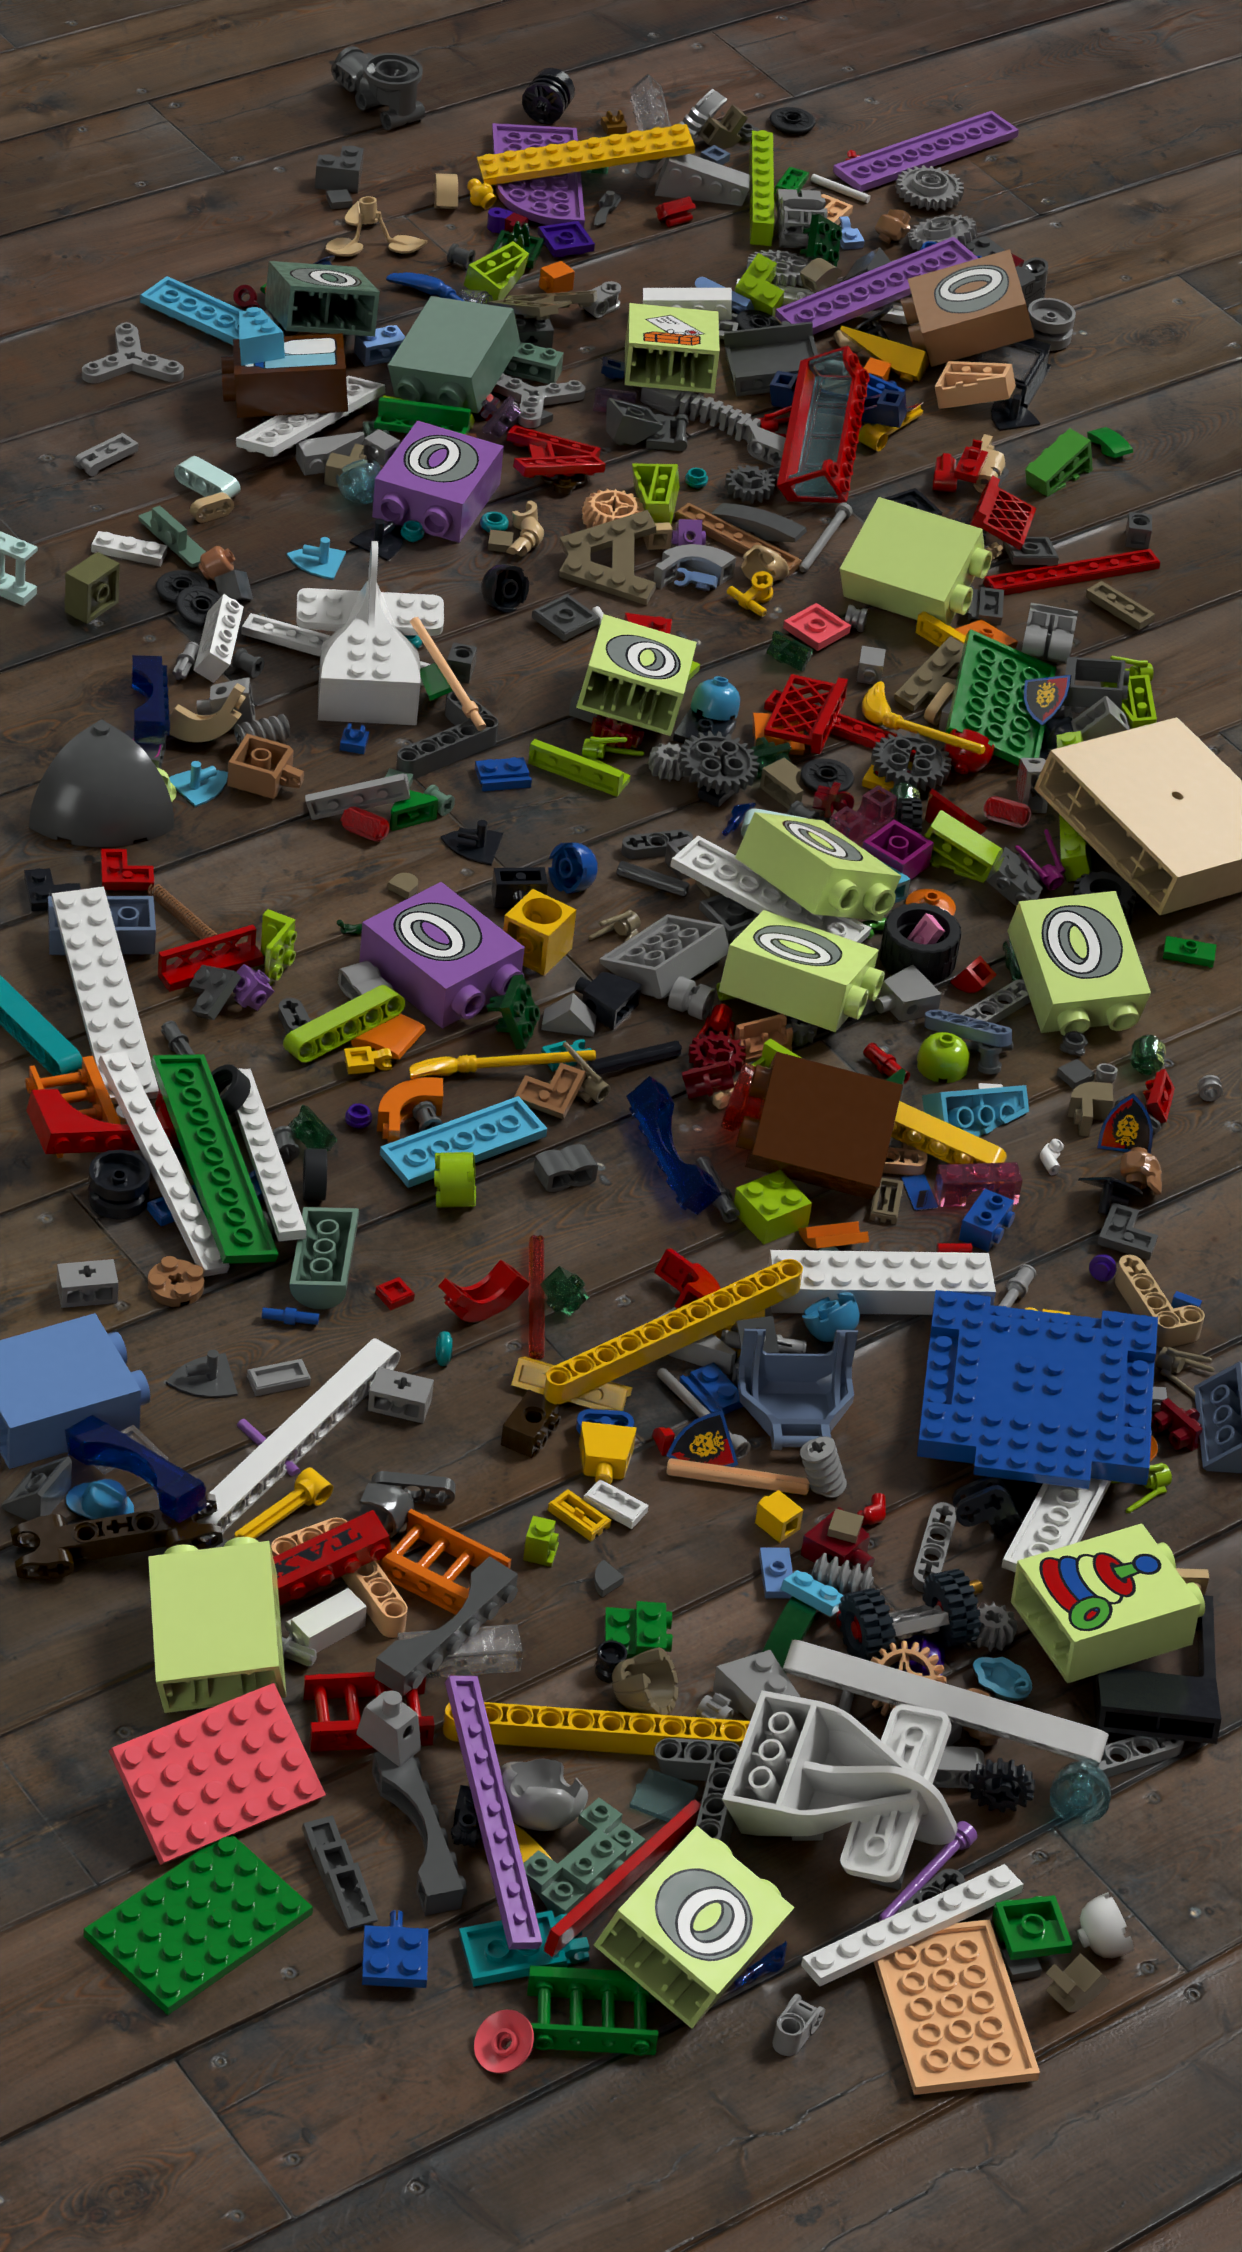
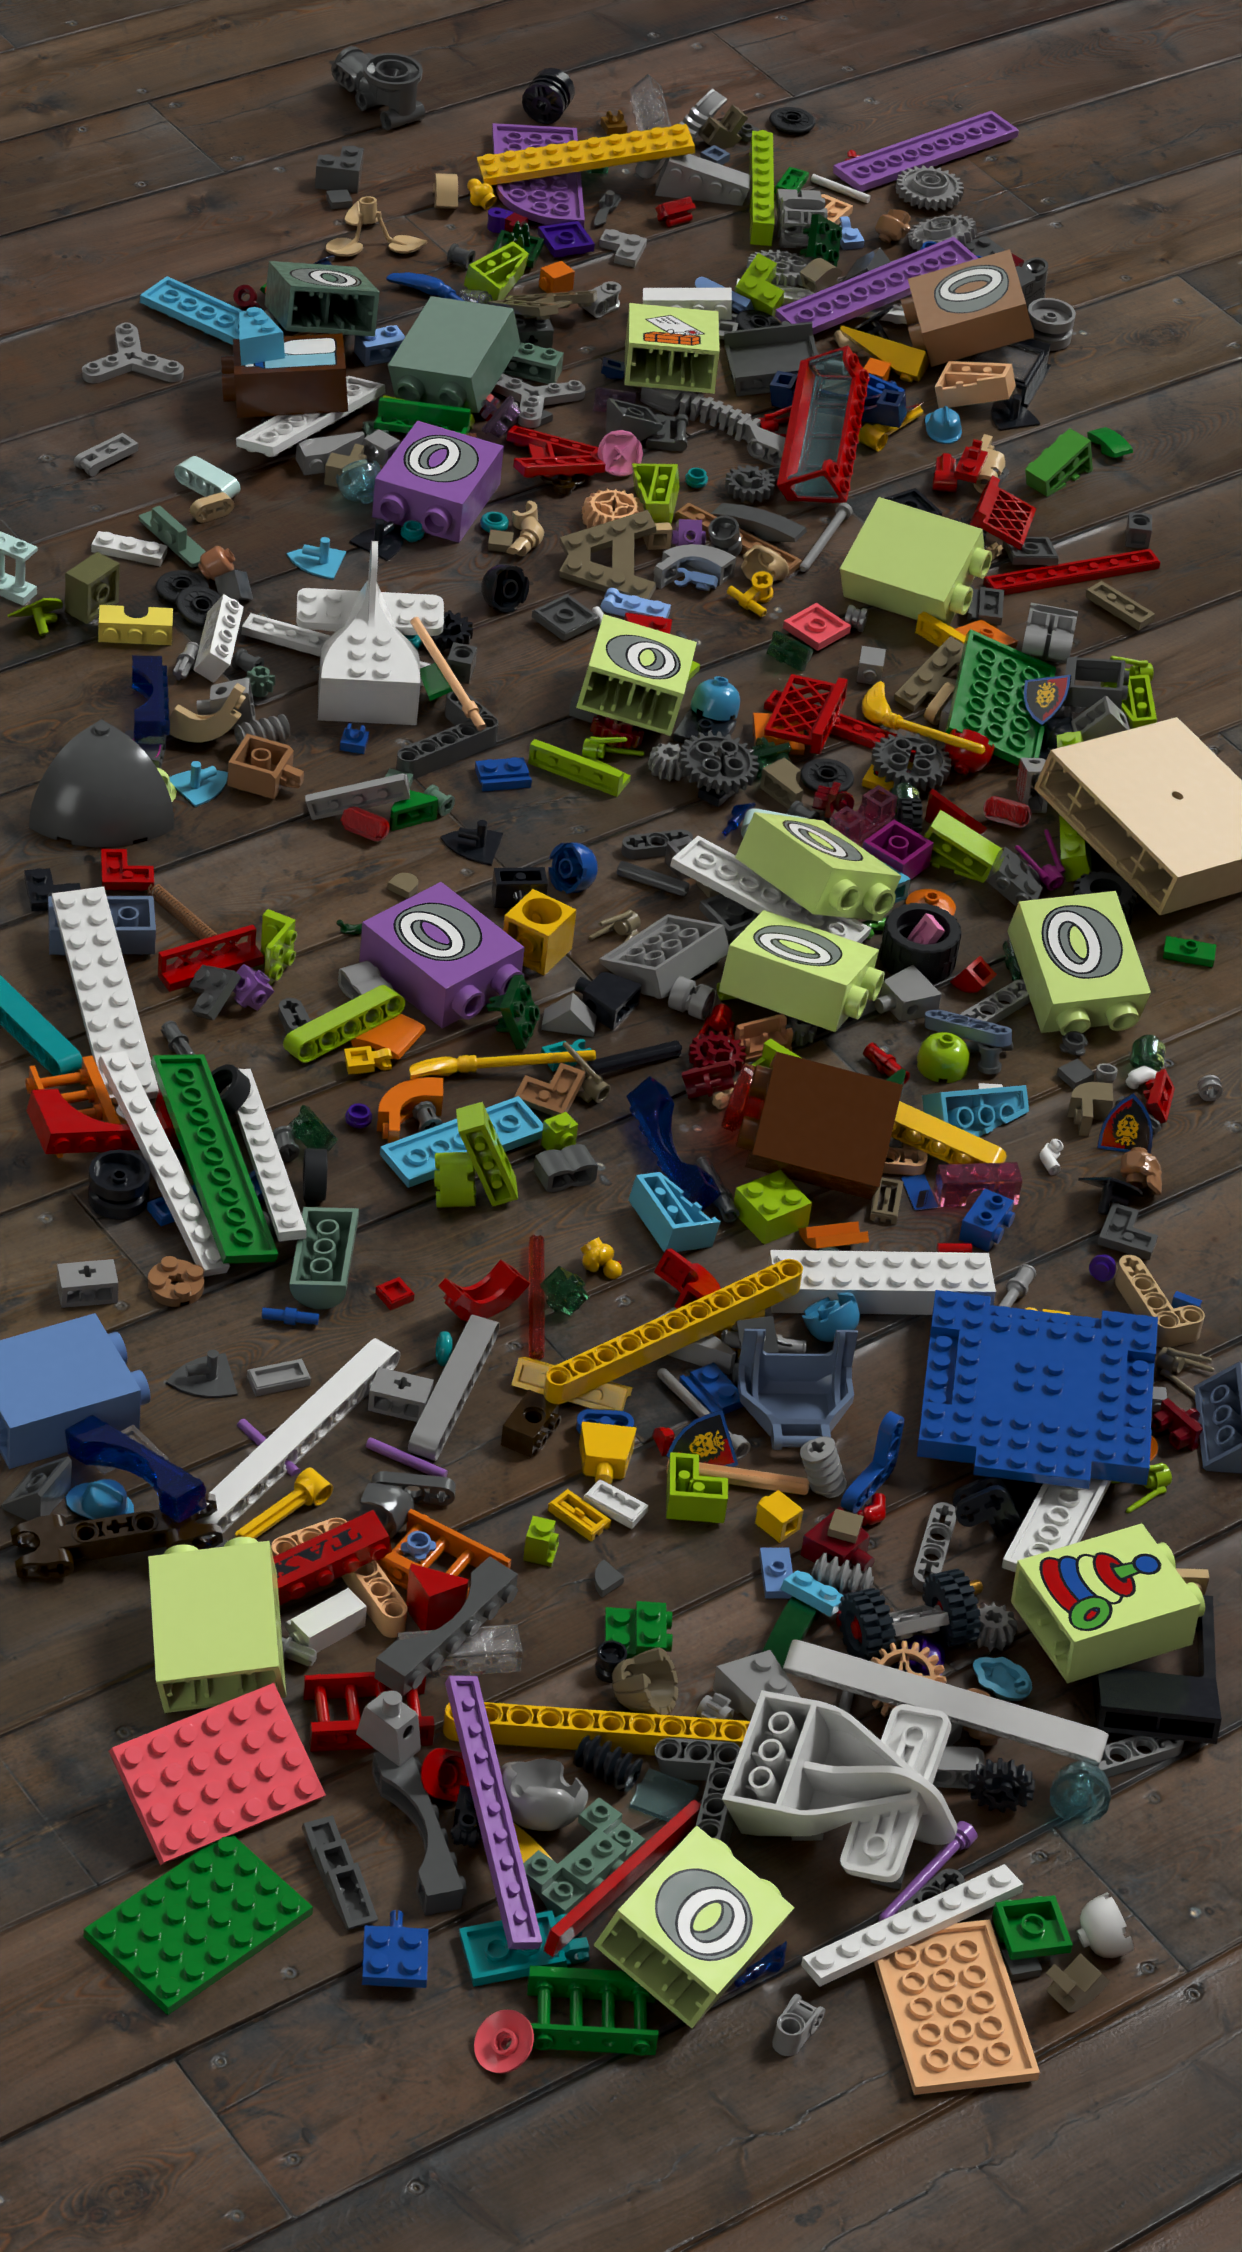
none -> lime shield [8,598,63,636]
none -> light yellow arch [98,605,173,645]
none -> sand green gear [245,666,275,697]
none -> medium lavender bar [366,1437,448,1477]
none -> medium blue plate [401,1531,436,1561]
none -> red slope [406,1563,469,1635]
none -> light grey beam [408,1314,500,1461]
none -> red piece [421,1748,470,1802]
none -> black gear [431,610,473,651]
none -> lime brick [456,1102,518,1207]
none -> lime brick [541,1112,578,1150]
none -> black piece [573,1735,643,1793]
none -> yellow animal [580,1237,622,1279]
none -> bright pink tile [597,430,643,477]
none -> light grey plate [599,229,647,268]
none -> light blue plate [600,588,671,618]
none -> medium azure wedge [628,1172,720,1252]
none -> lime brick [666,1452,728,1523]
none -> dark grey wheel [708,515,742,557]
none -> blue beam [841,1411,905,1513]
none -> dark azure piece [925,406,962,444]
none -> white arm [1126,1066,1157,1089]

